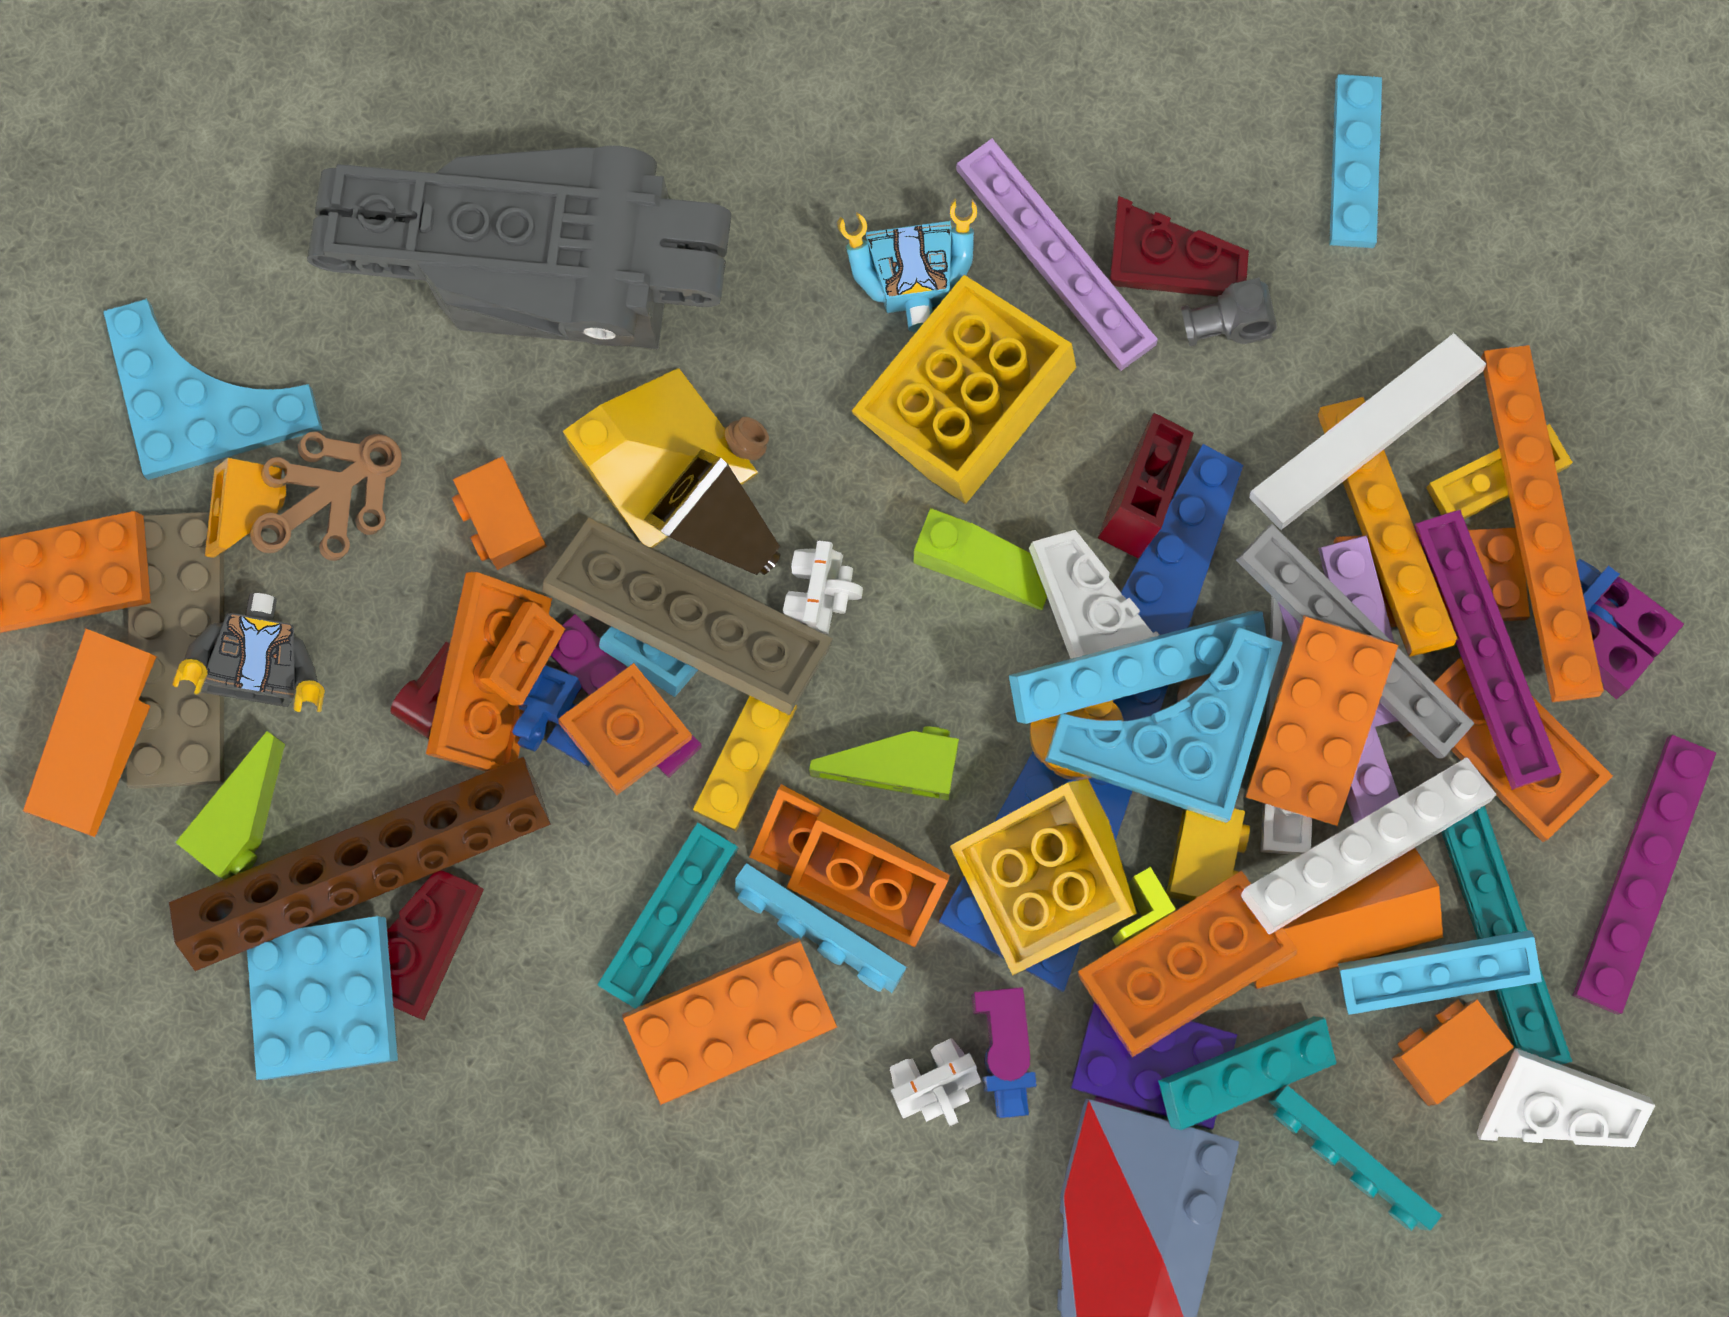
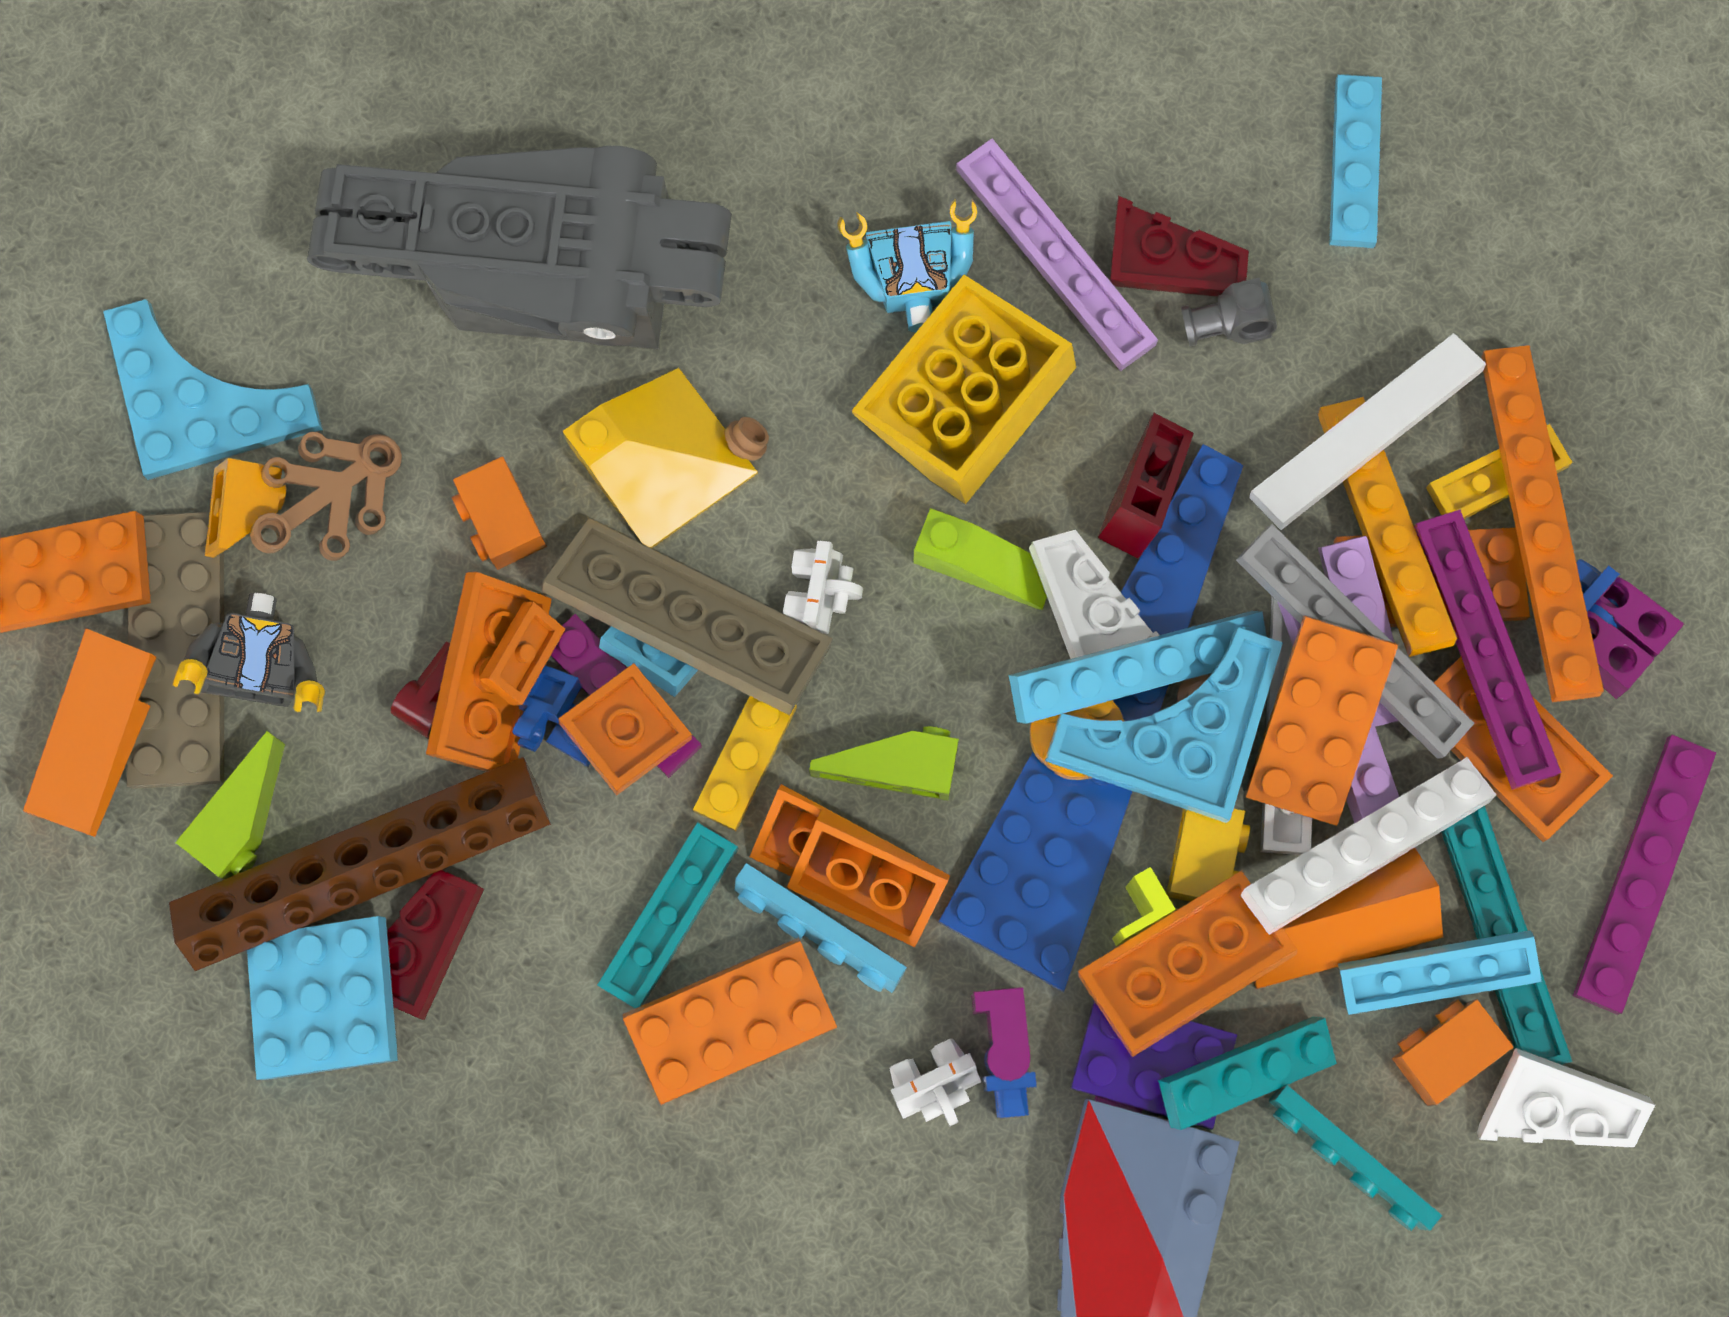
dark brown slope [644,449,781,575] -> none
yellow slope [950,778,1136,975] -> none

